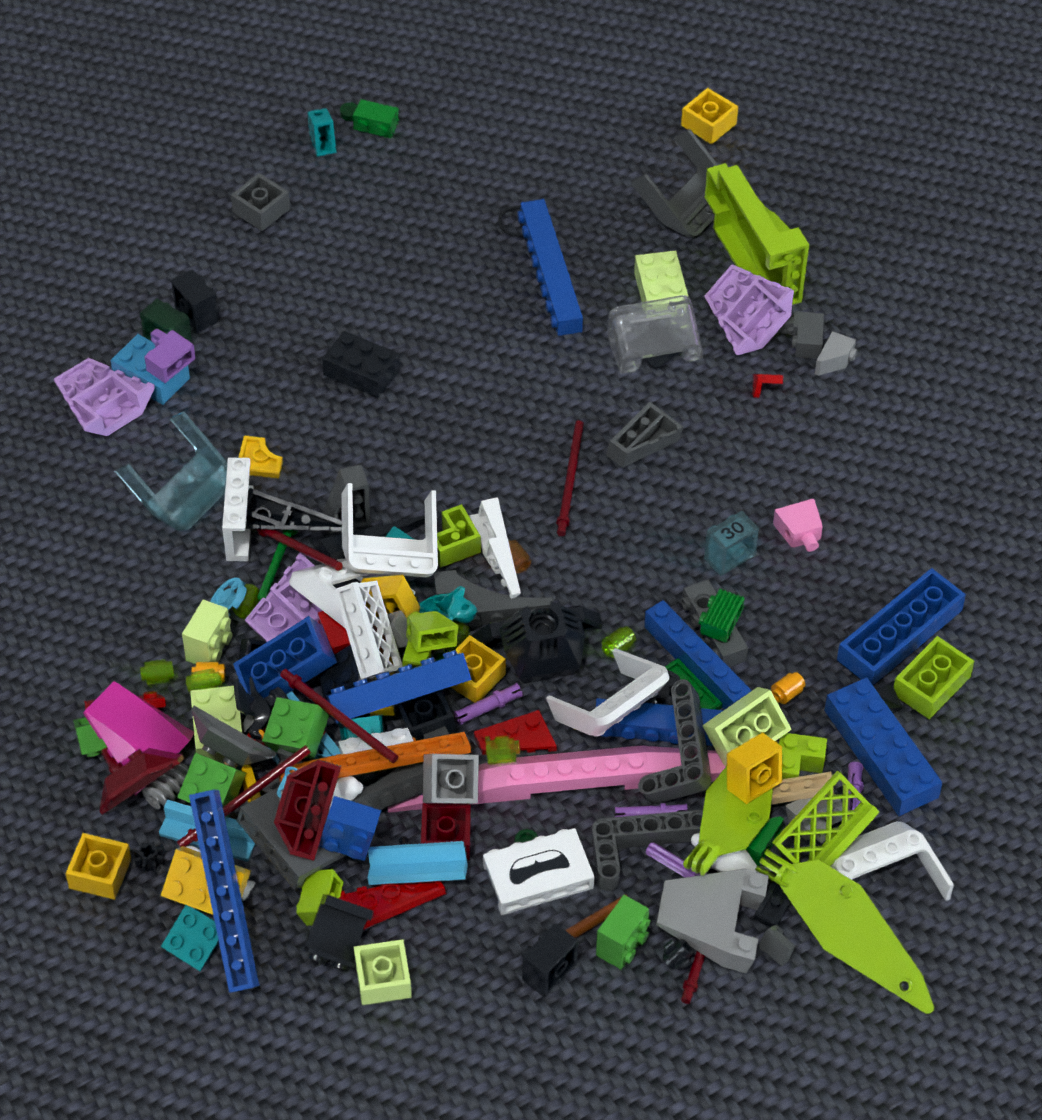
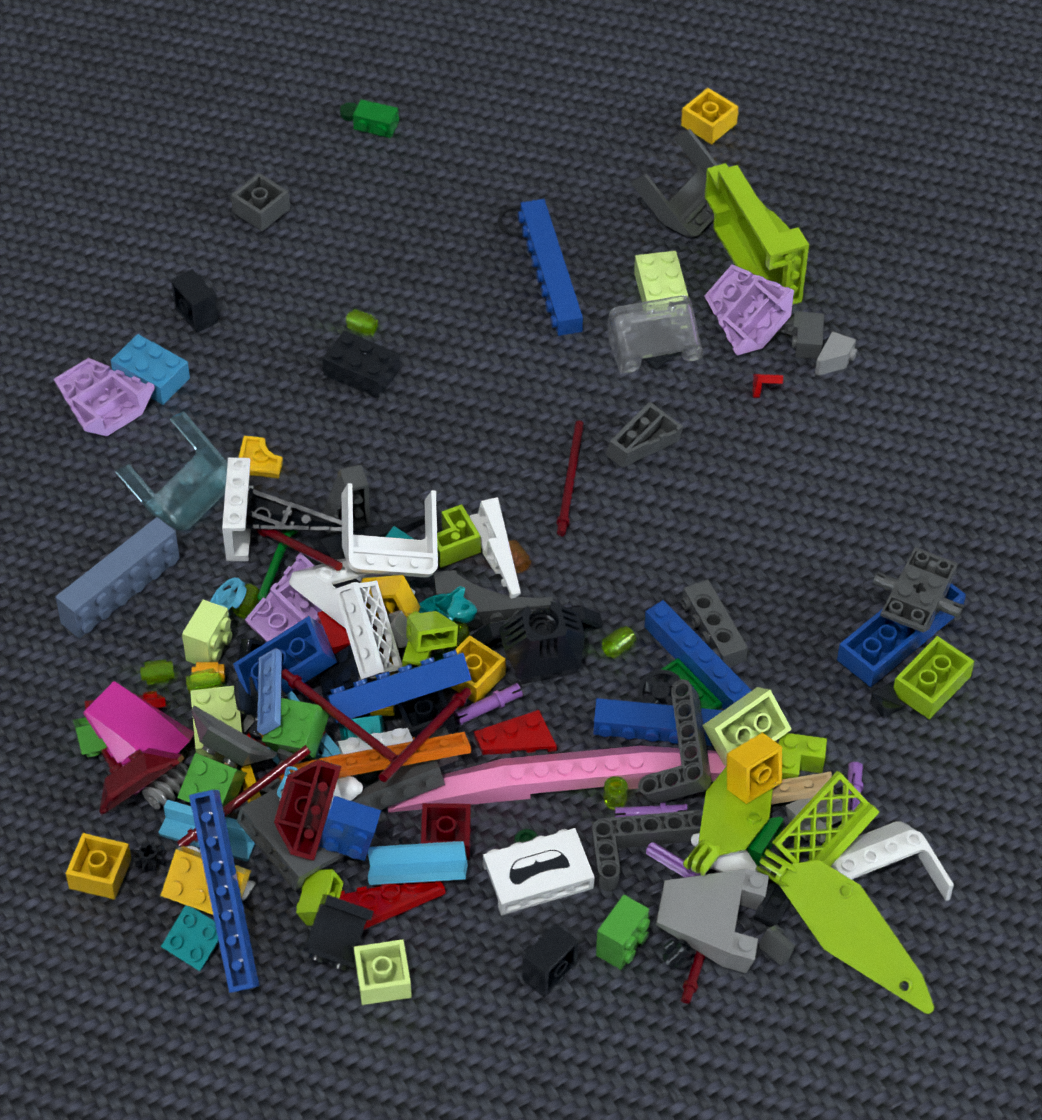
clear green brick [140,298,192,343] -> none
medium lavender hinge [144,328,195,383] -> none
teal torso [307,108,337,157] -> none
light grey brick [423,754,479,804] -> none
clear neon green brick [485,736,520,765] -> none
white windscreen [546,648,669,736] -> none
dark orange piece [565,895,628,938] -> none
green brick [698,589,745,643] -> none
clear light blue brick [704,511,759,576] -> none
light orange brick [771,672,806,704] -> none
bright pink torso [773,498,823,552] -> none
blue brick [824,677,943,816] -> none
none -> sand blue brick [55,517,180,639]
none -> medium blue tile [257,648,282,735]
none -> clear neon green brick [345,309,378,336]
none -> dark red bar [379,687,472,782]
none -> clear neon green brick [603,776,628,810]
none -> dark grey slope [873,547,964,633]

